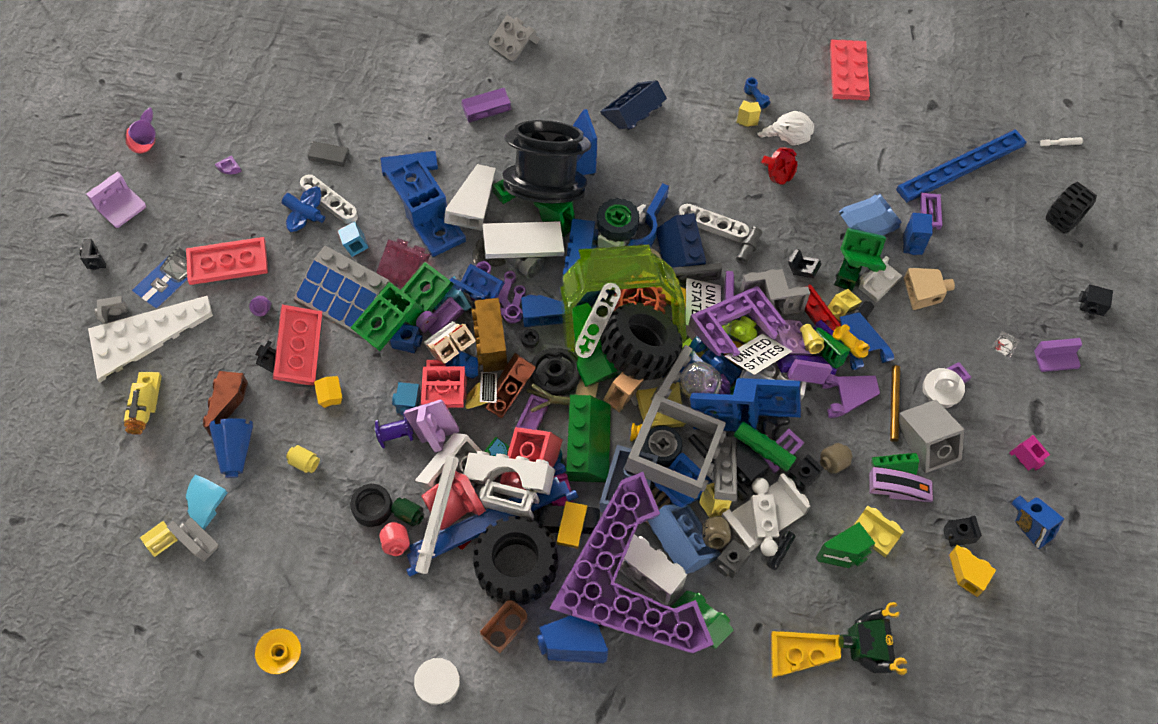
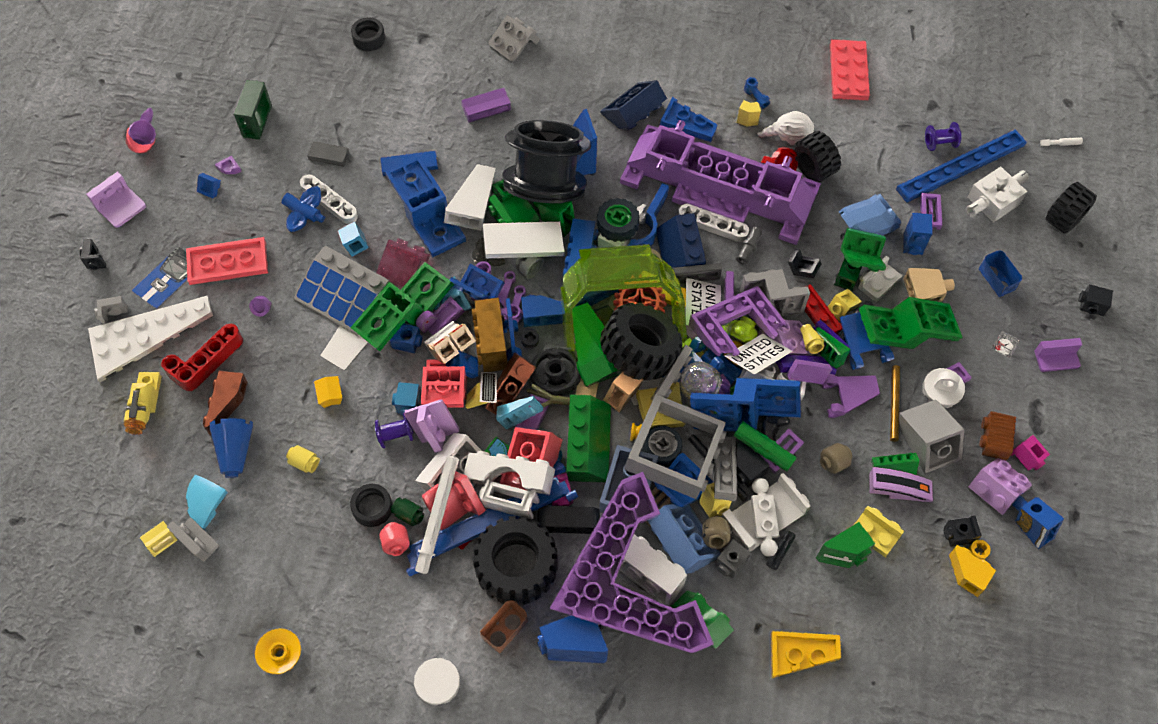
black bracket [255,340,276,373] -> none
coral plate [273,304,322,386] -> none
yellow tile [557,501,587,549] -> none
white beam [575,283,621,358] -> none
black brick [787,454,824,492] -> none
yellow piece [833,324,870,358] -> none
torso [838,602,907,675] -> none
none -> red beam [161,324,243,391]
none -> blue tile [197,173,221,199]
none -> dark green window [234,80,272,140]
none -> white sticker [320,320,382,370]
none -> black tyre [351,17,386,51]
none -> green bracket [487,195,540,223]
none -> medium azure slope [496,396,543,429]
none -> blue flag [502,298,522,361]
none -> medium lavender piece [620,120,821,245]
none -> blue wing [660,97,718,142]
none -> black tyre [793,131,841,183]
none -> green bracket [859,297,963,349]
none -> dark purple hose [925,122,961,151]
none -> white brick [966,167,1029,223]
none -> yellow bush [968,540,991,560]
none -> lavender bracket [969,458,1032,515]
none -> blue piece [978,250,1022,297]
none -> dark orange brick [979,411,1016,460]

